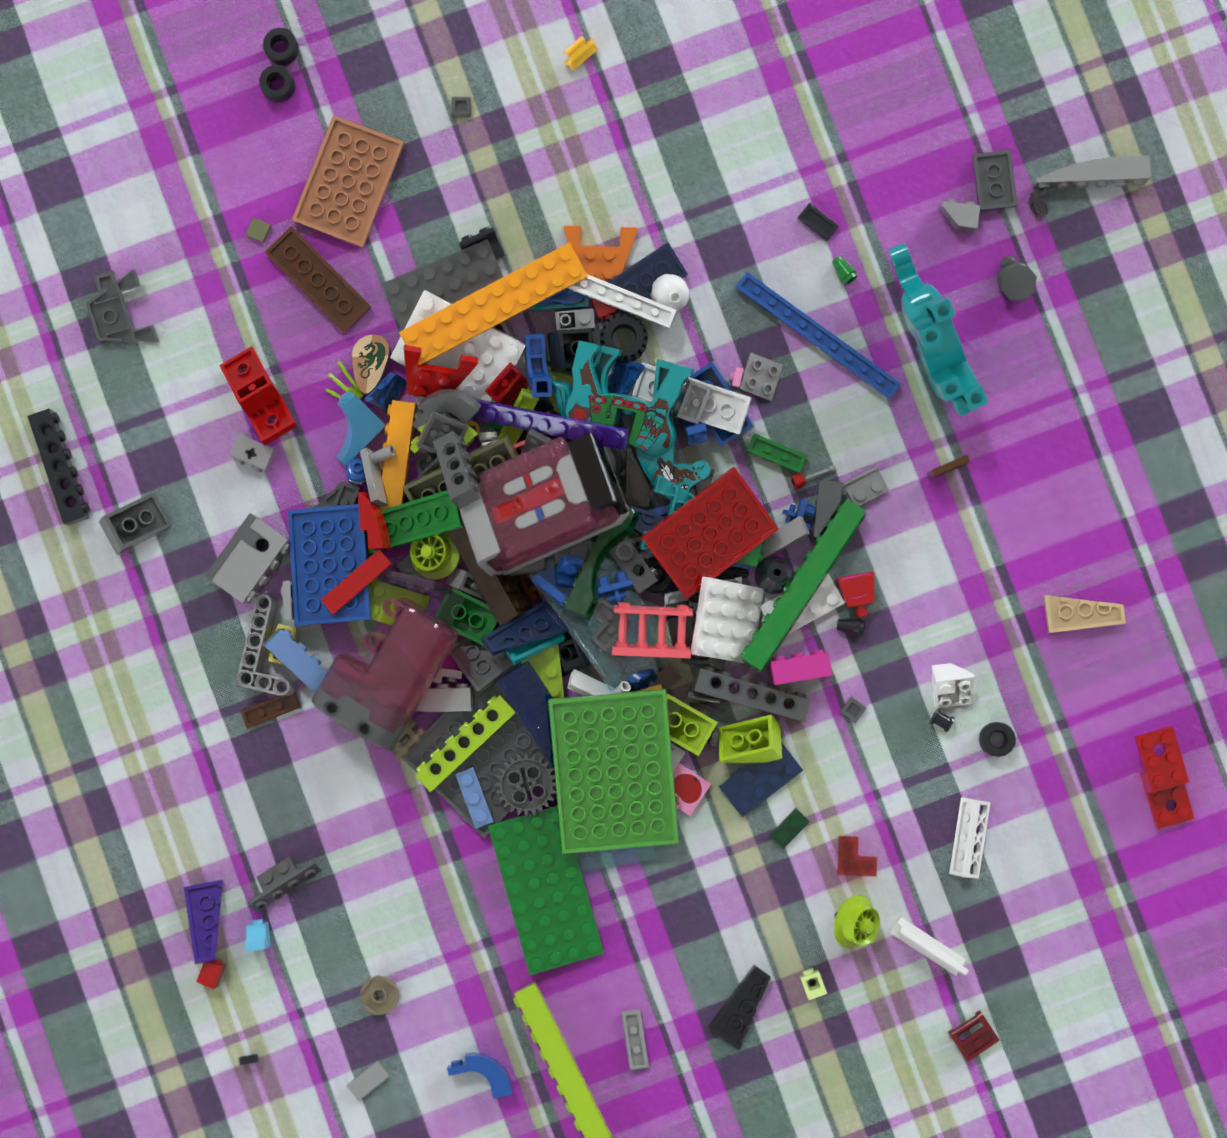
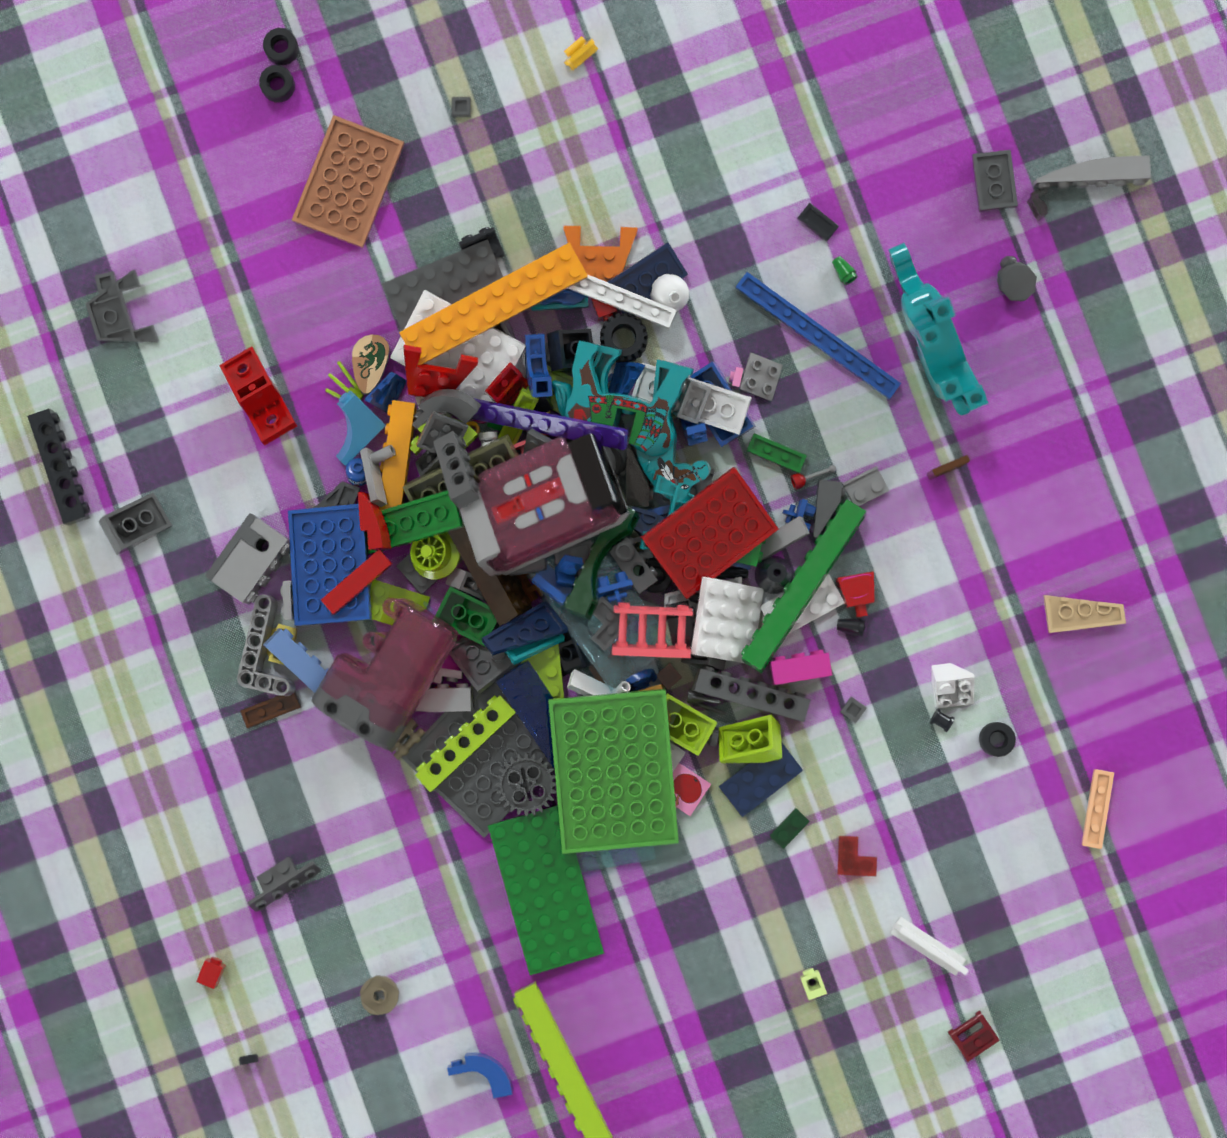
dark purple wing [184,880,223,964] -> none
light grey brick [230,434,277,473] -> none
medium azure arch [244,919,271,952] -> none
olive tile [246,217,271,243] -> none
reddish brown plate [264,226,372,334] -> none
light grey tile [347,1060,390,1101] -> none
clear purple plate [376,570,453,596] -> none
medium blue plate [455,767,494,829] -> none
light grey slope [555,309,595,332] -> none
light grey tile [621,1009,649,1070] -> none
black wing [708,964,771,1051] -> none
lime piece [834,895,880,948] -> none
light grey slope [939,199,980,232] -> none
white fence [949,797,991,879] -> none
red bracket [1134,726,1195,829] -> none
none -> light nougat plate [1081,769,1114,849]

